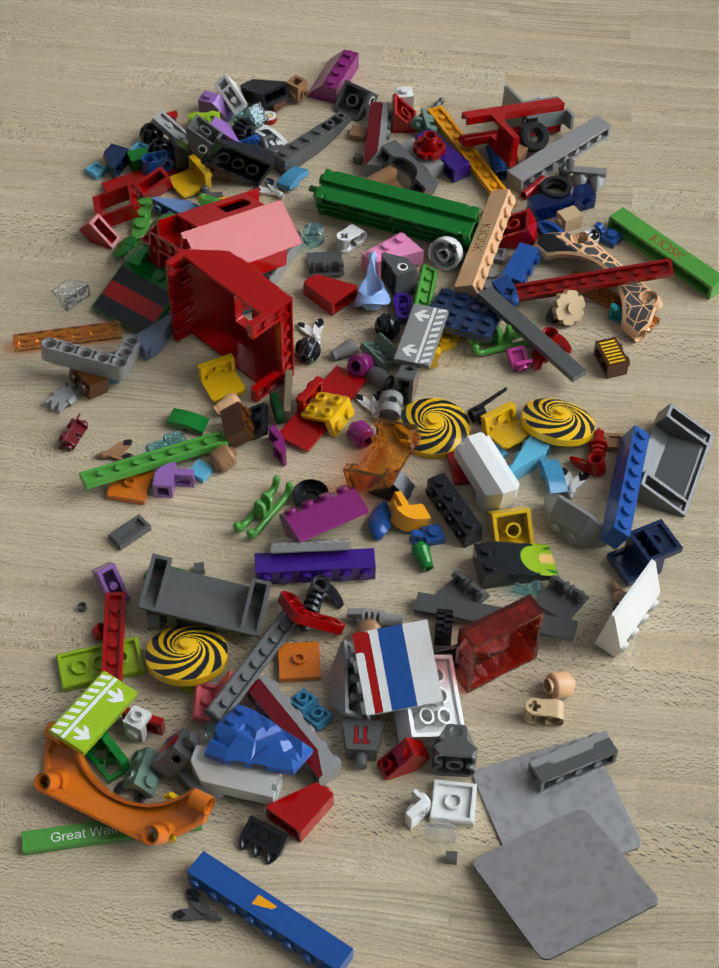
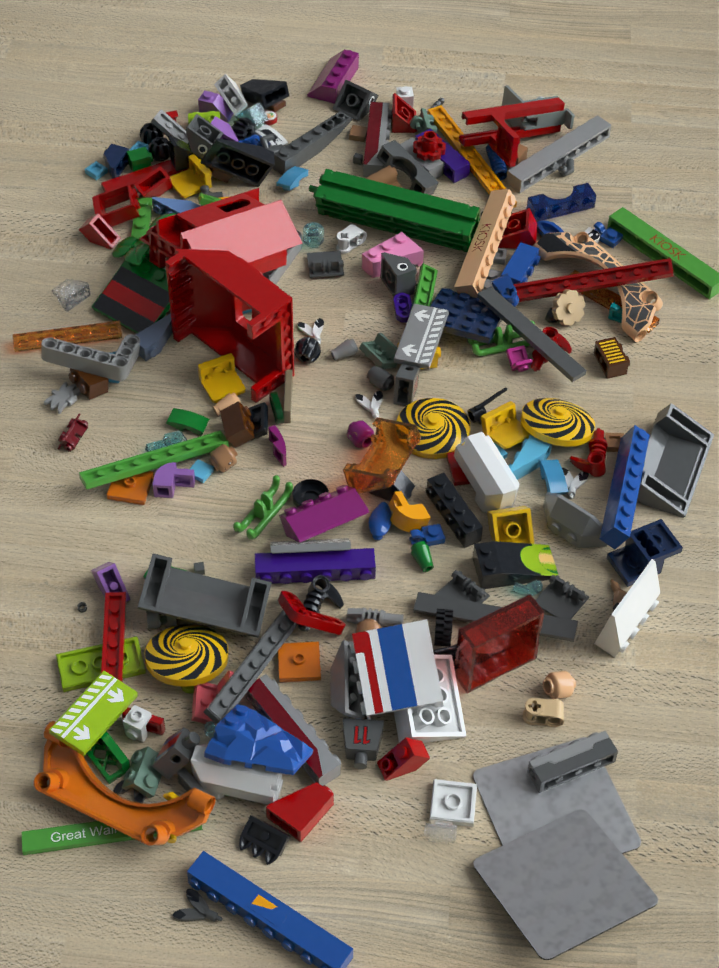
red hinge [91,623,104,641] -> none
medium nougat piece [95,439,134,461] -> none
dark grey tile [108,514,152,551] -> none
blue piece [141,150,174,175] -> none
white piece [253,178,285,198] -> none
red bracket [280,366,366,452] -> none
medium nougat brick [286,74,308,103] -> none
dark azure slope [290,688,334,732] -> none
yellow bracket [301,392,355,438] -> none
red slope [304,274,358,316] -> none
magenta head [347,352,374,377] -> none
light blue hat [354,251,391,311] -> none
black piece [374,313,401,339] -> none
light grey wheel [377,389,403,425] -> none
white bracket [405,789,431,829] -> none
white cylinder [428,236,463,271] -> none
dark grey piece [432,724,478,777] -> none
yellow plate [437,332,466,353] -> none
dark grey piece [445,851,458,865] -> none
black tyre [519,122,549,153] -> none
red piece [520,175,546,200] -> none
black tyre [539,176,572,206] -> none
tan brick [555,205,583,232] -> none
light grey tile [572,166,607,192] -> none

